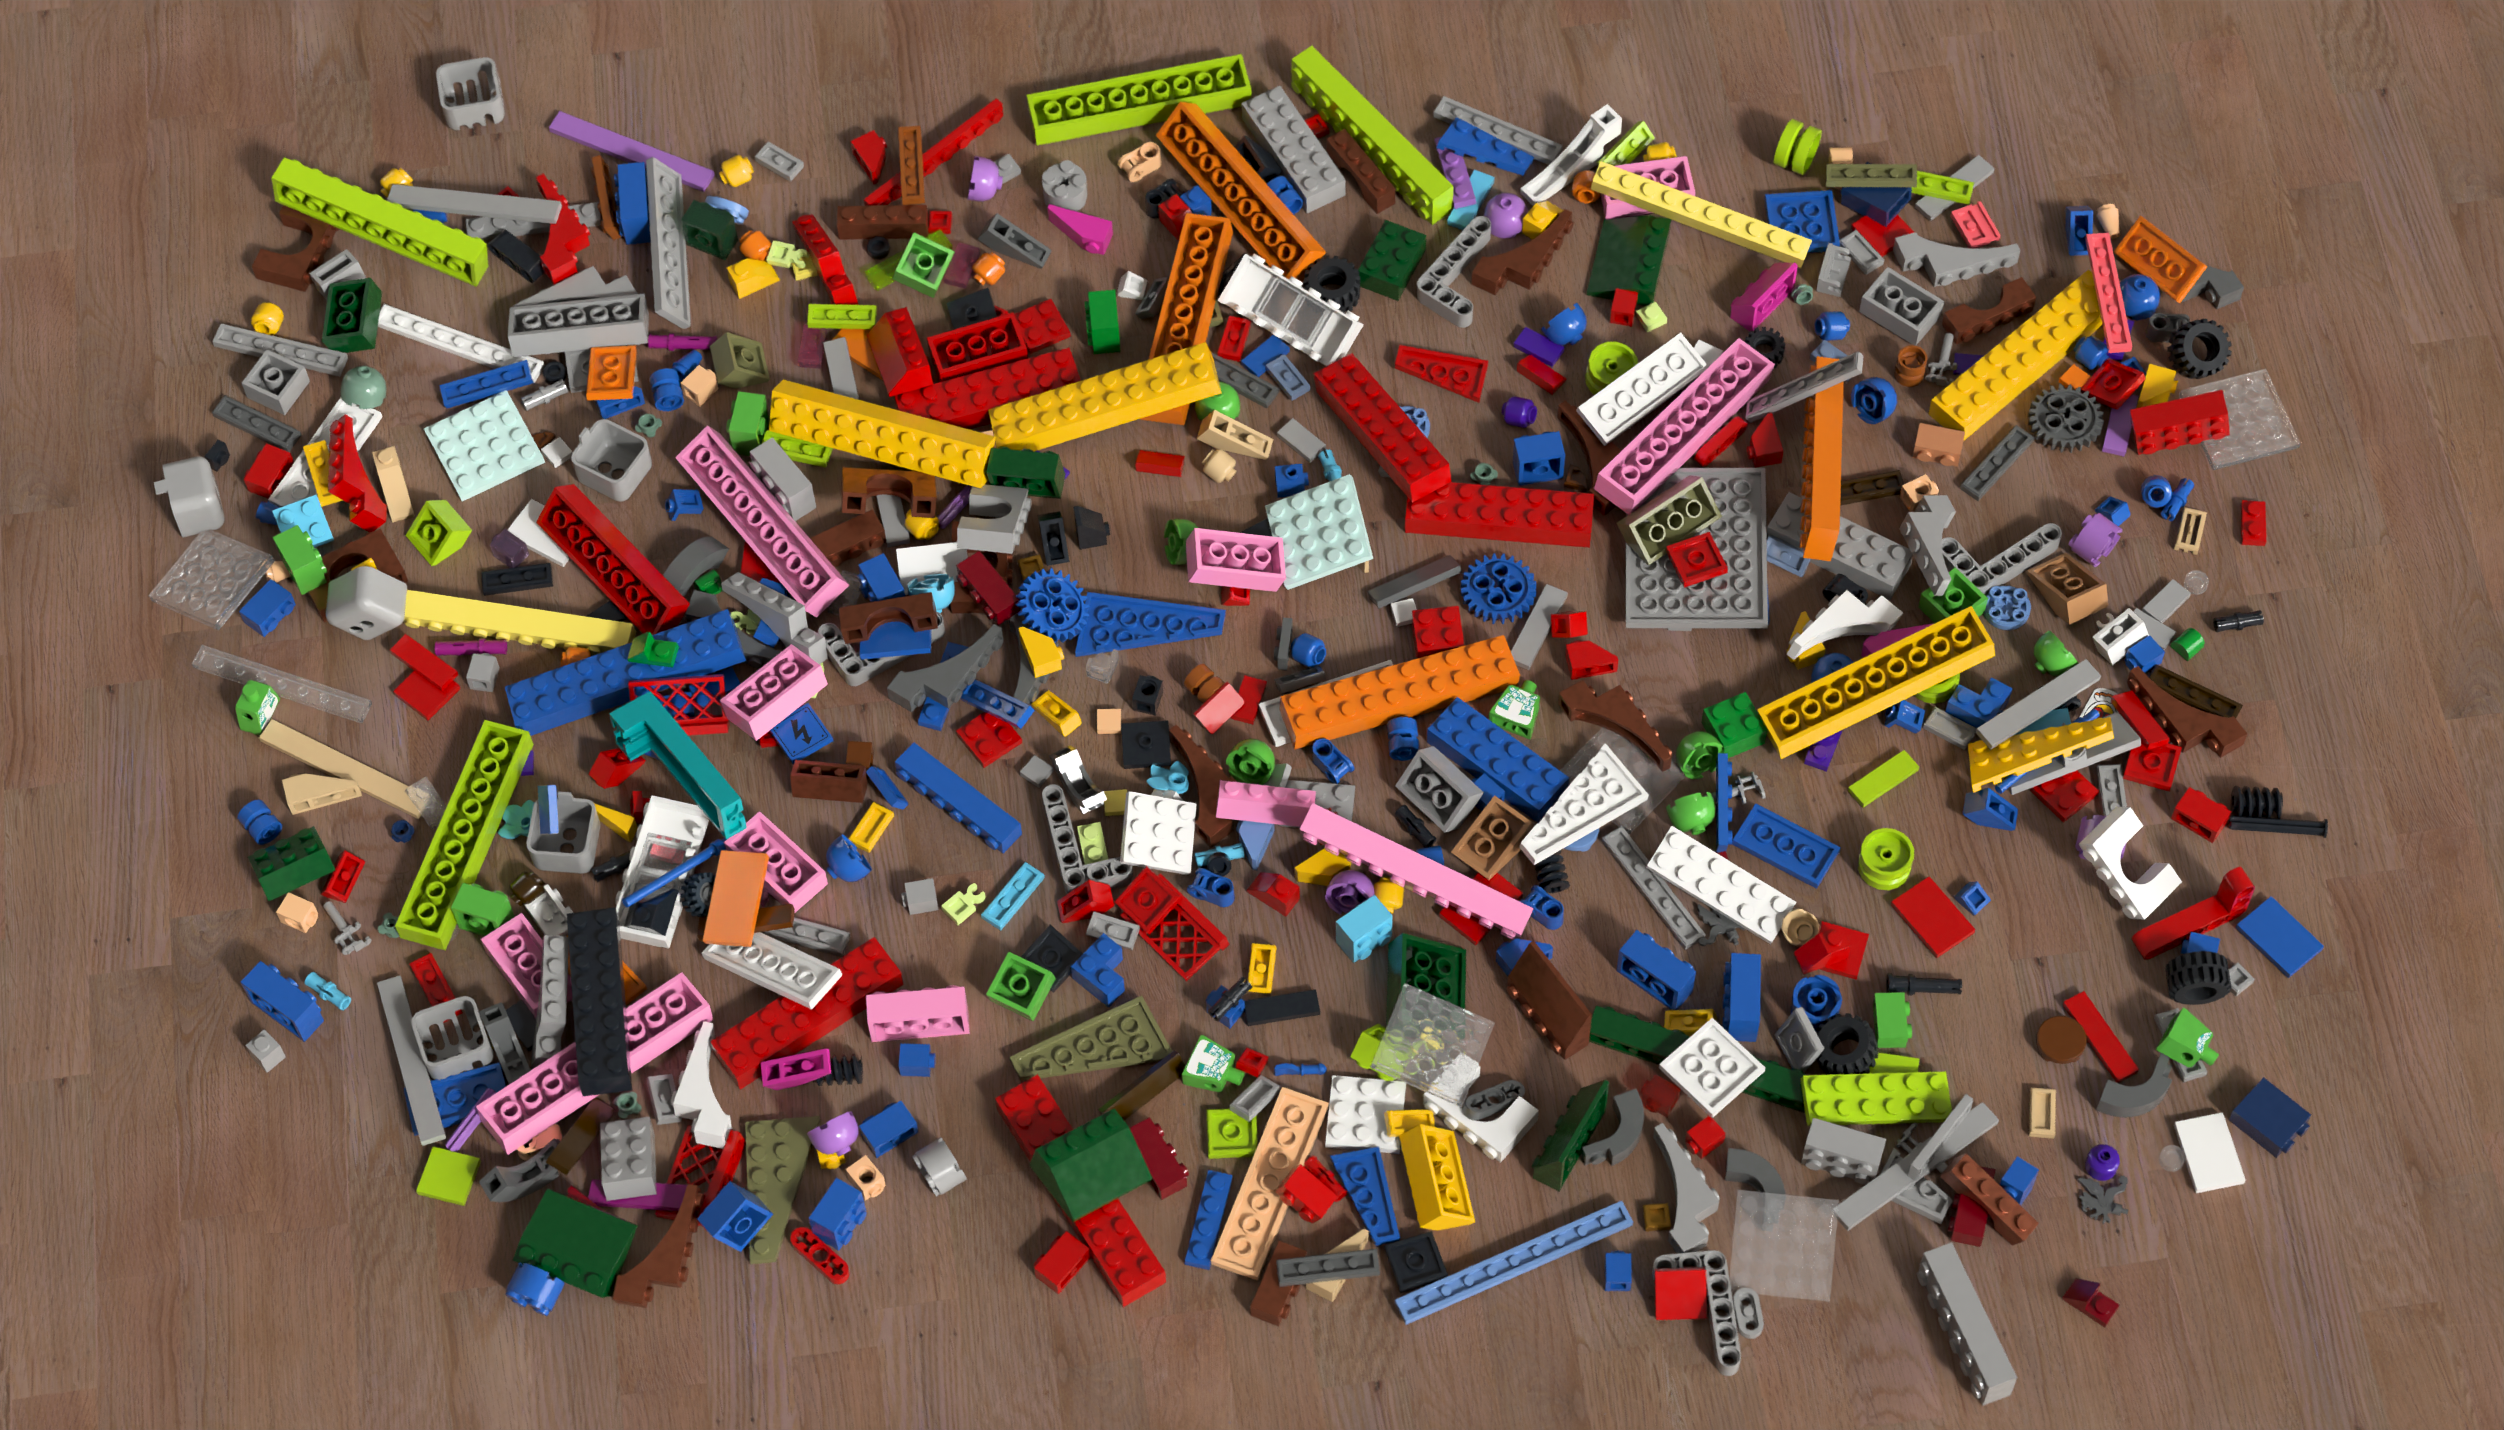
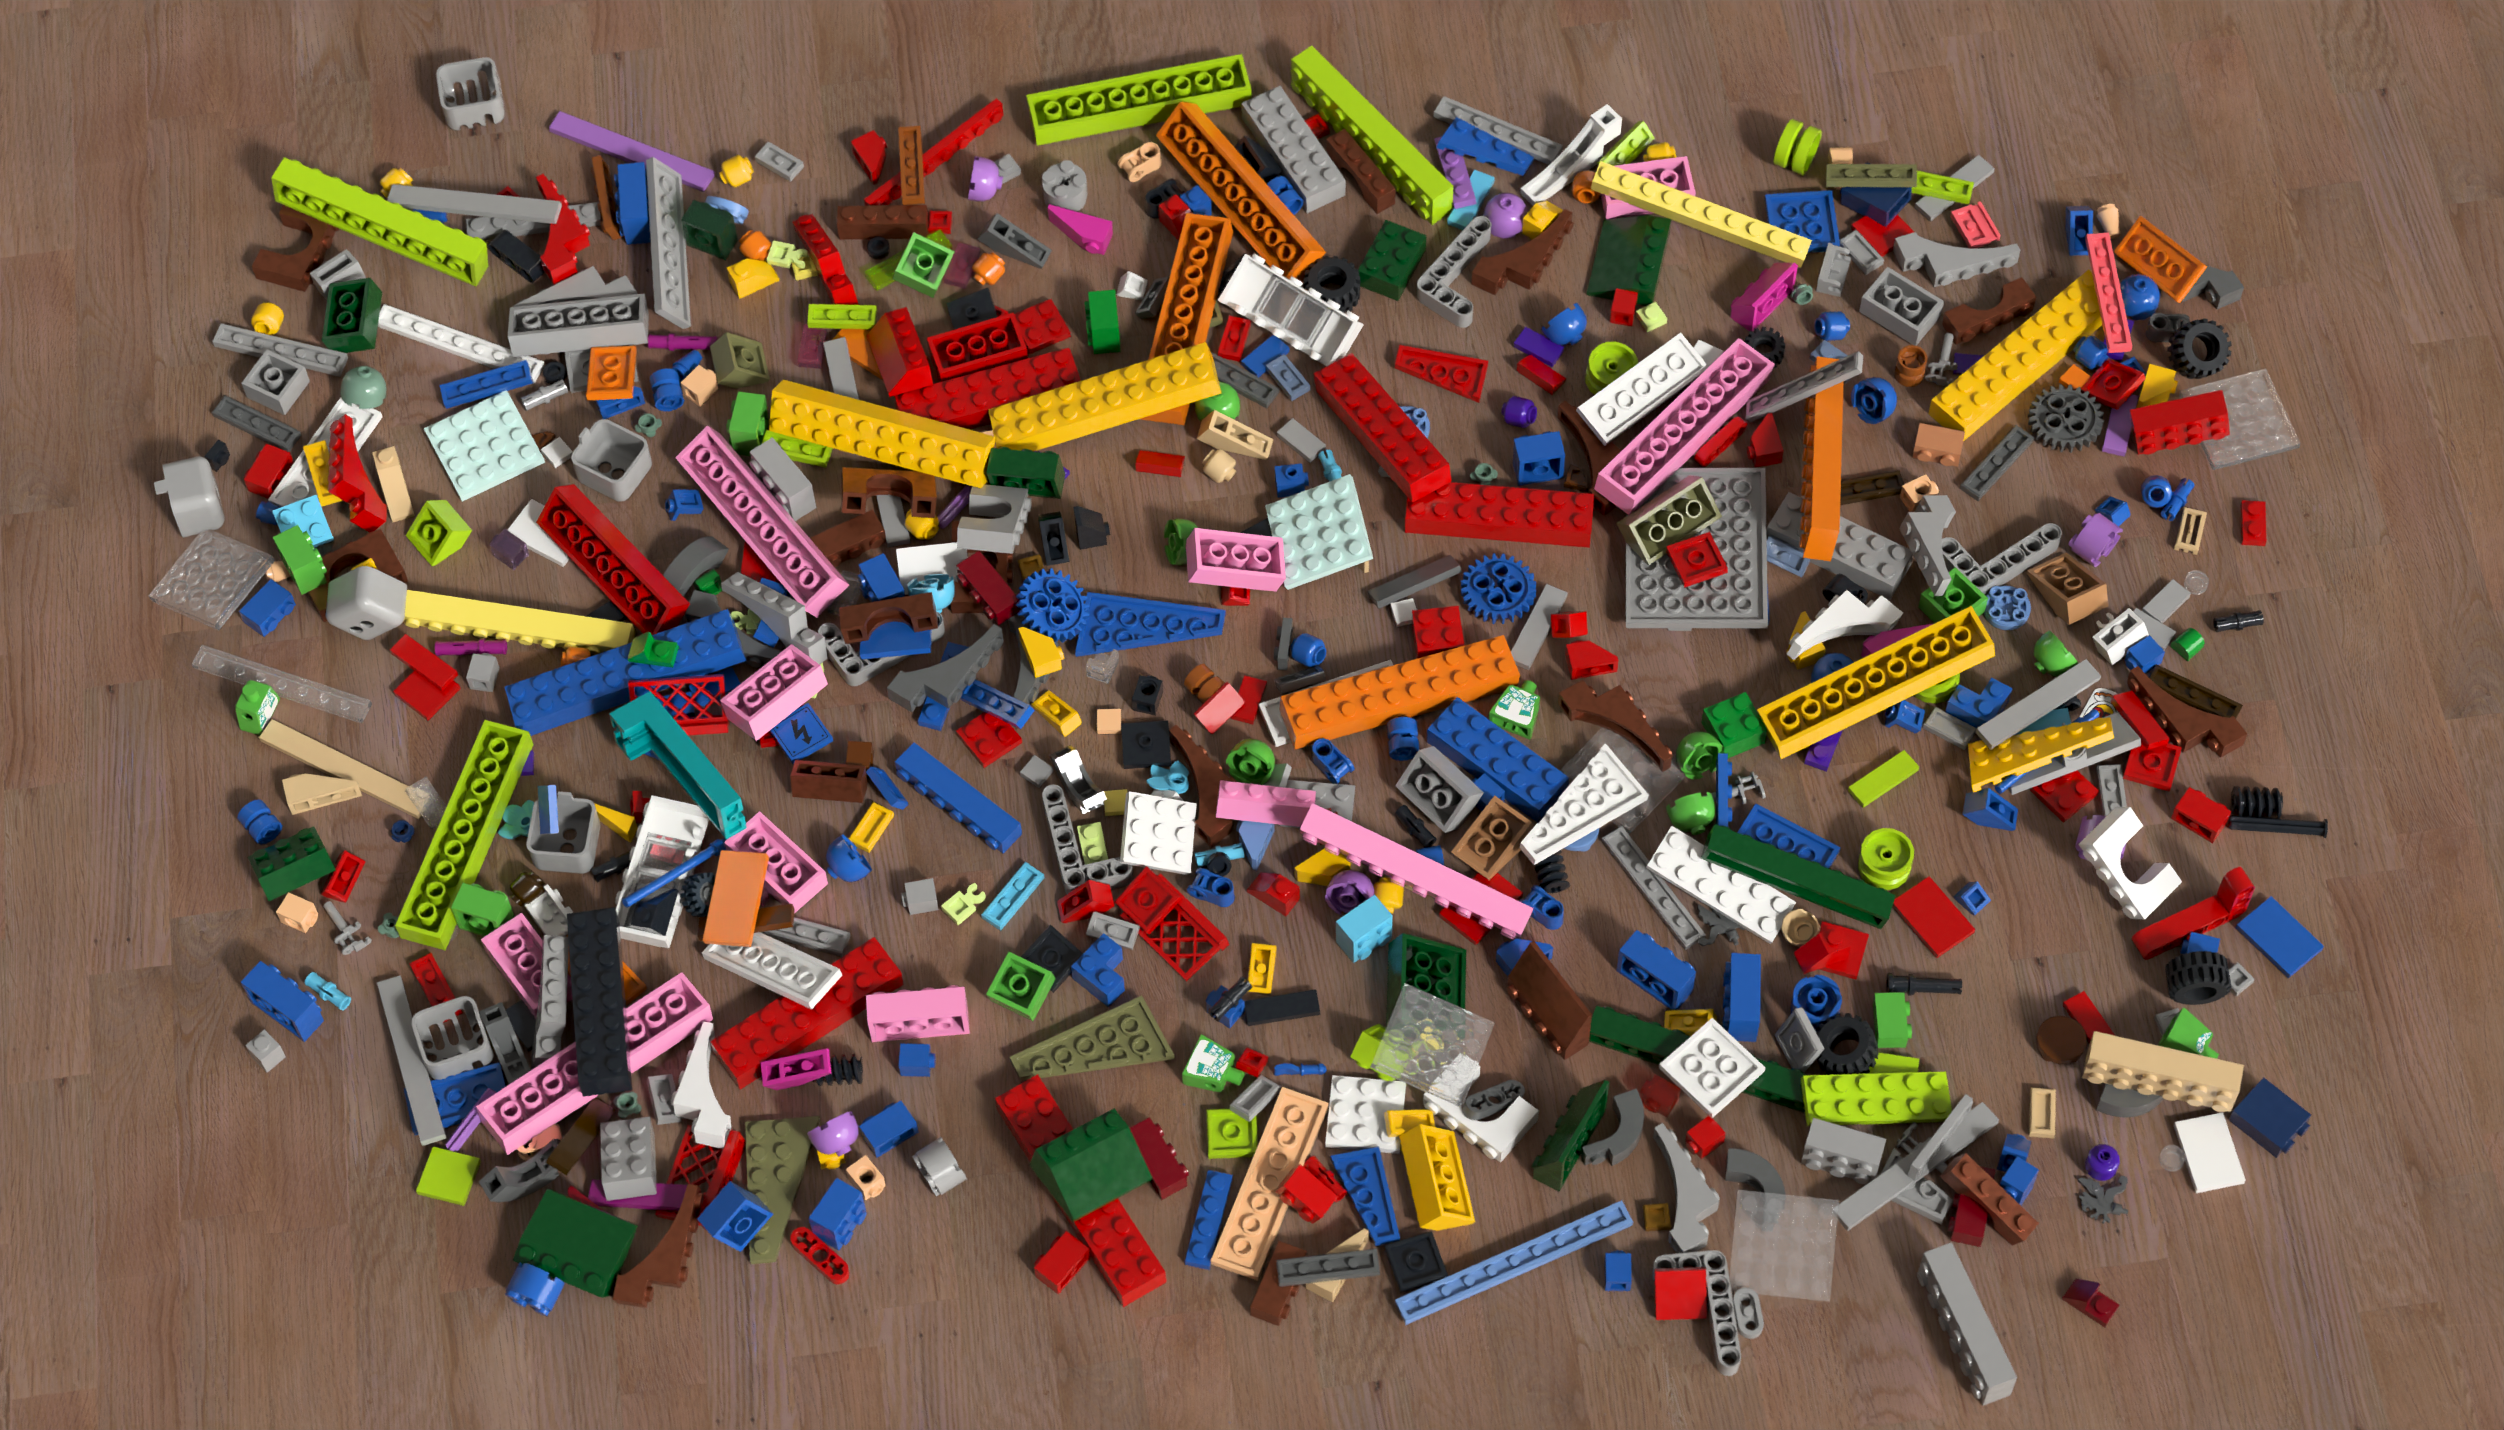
black tile [481,563,554,596] -> none
red slope [588,748,646,789] -> none
dark brown tile [1098,1050,1186,1121] -> none
none -> dark green brick [1701,824,1896,929]
none -> blue slope [1997,1133,2032,1172]
none -> tan brick [2082,1031,2244,1112]

